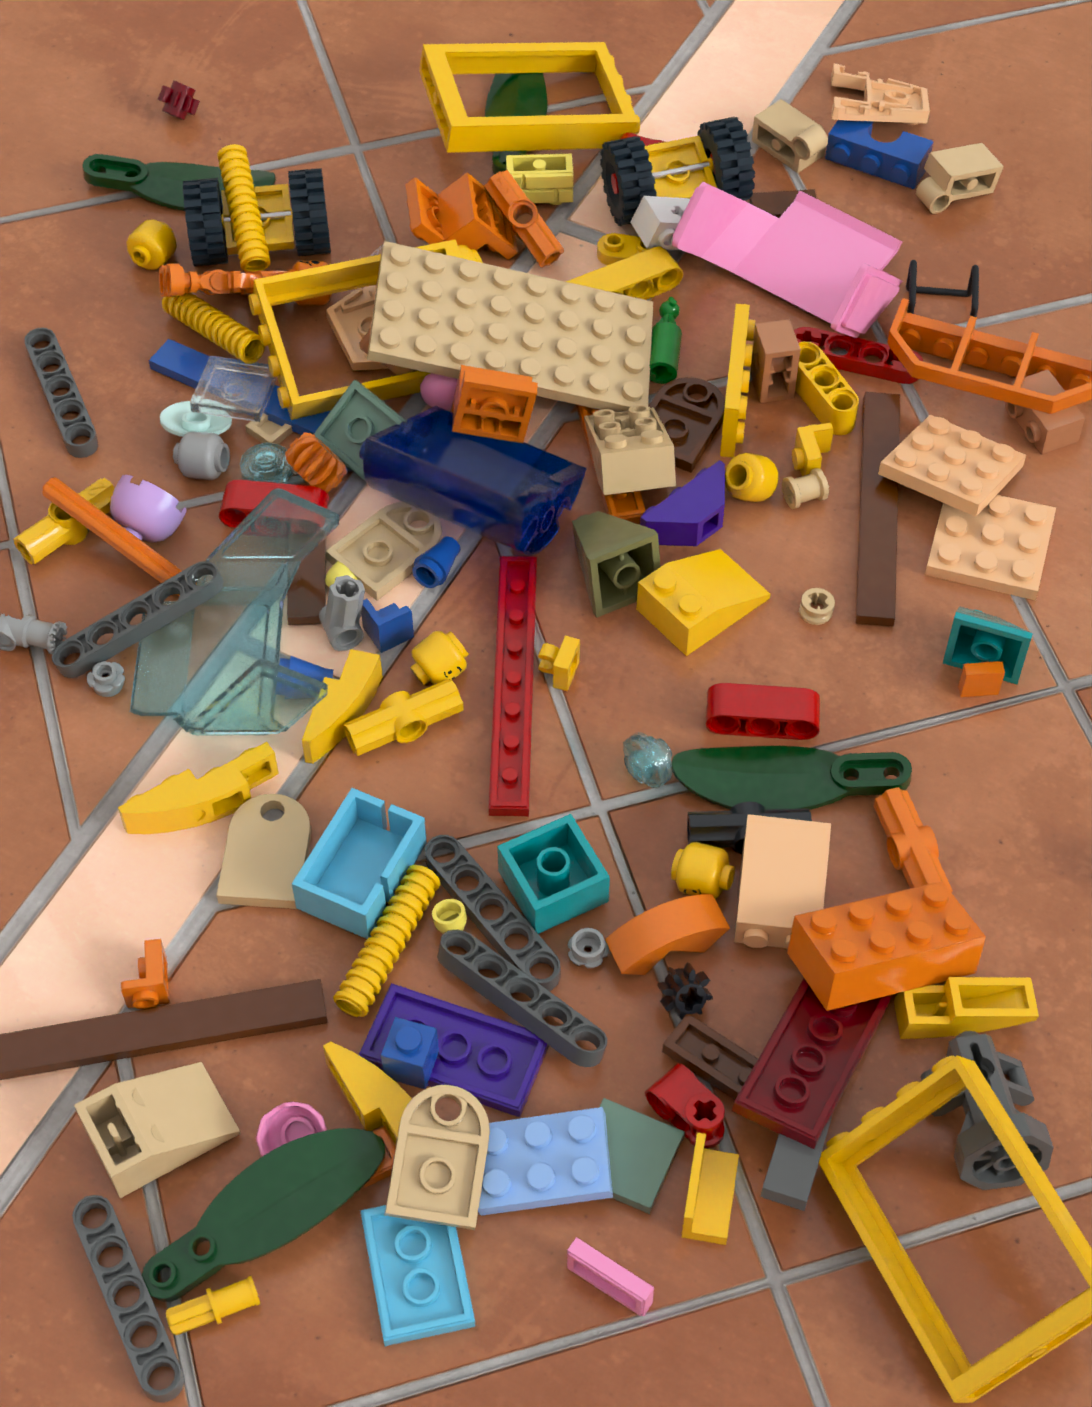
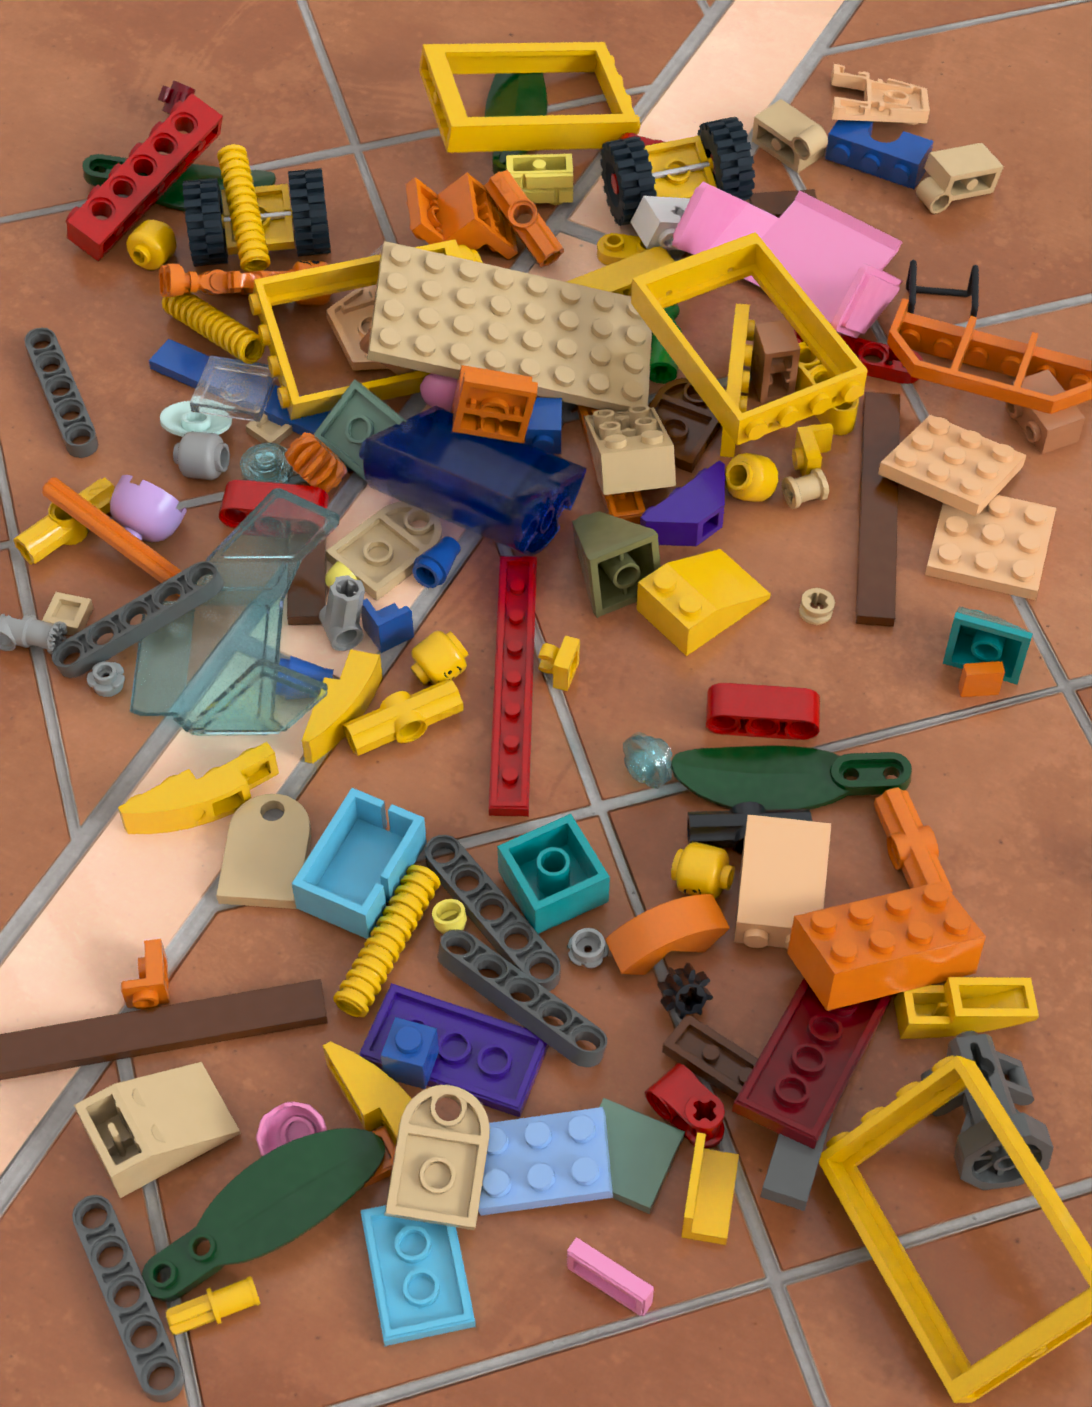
none -> tan tile [42,592,93,636]
none -> red brick [66,93,223,262]
none -> blue brick [525,398,562,454]
none -> yellow window [631,232,868,446]

